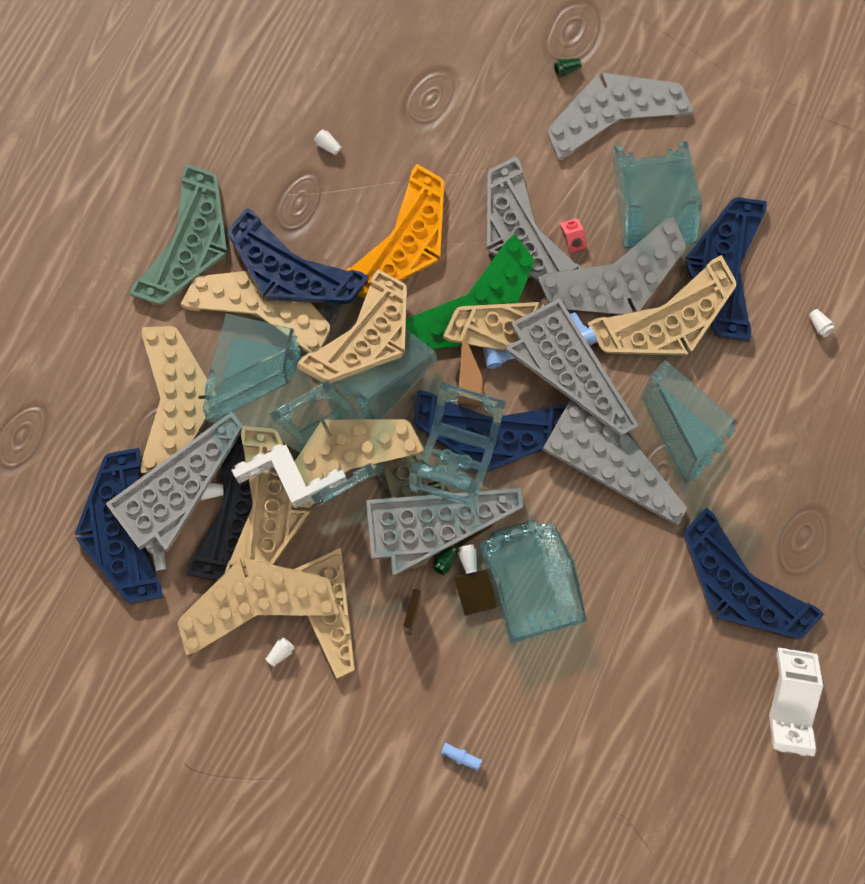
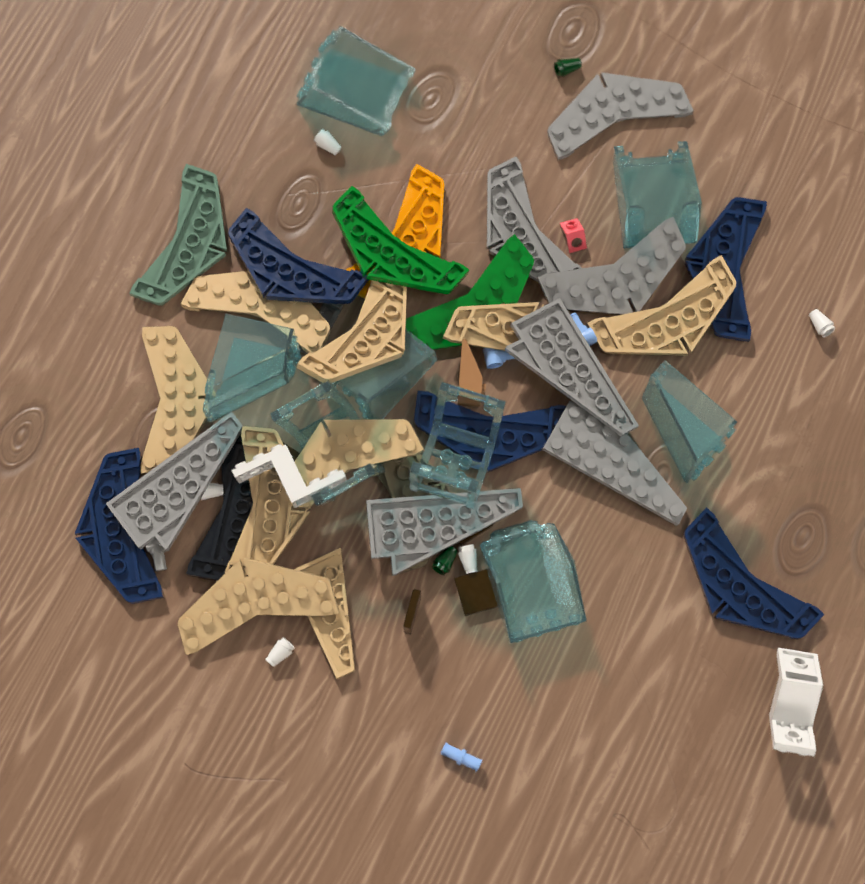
none -> clear light blue windscreen [296,26,416,136]
none -> green wing [332,186,469,294]

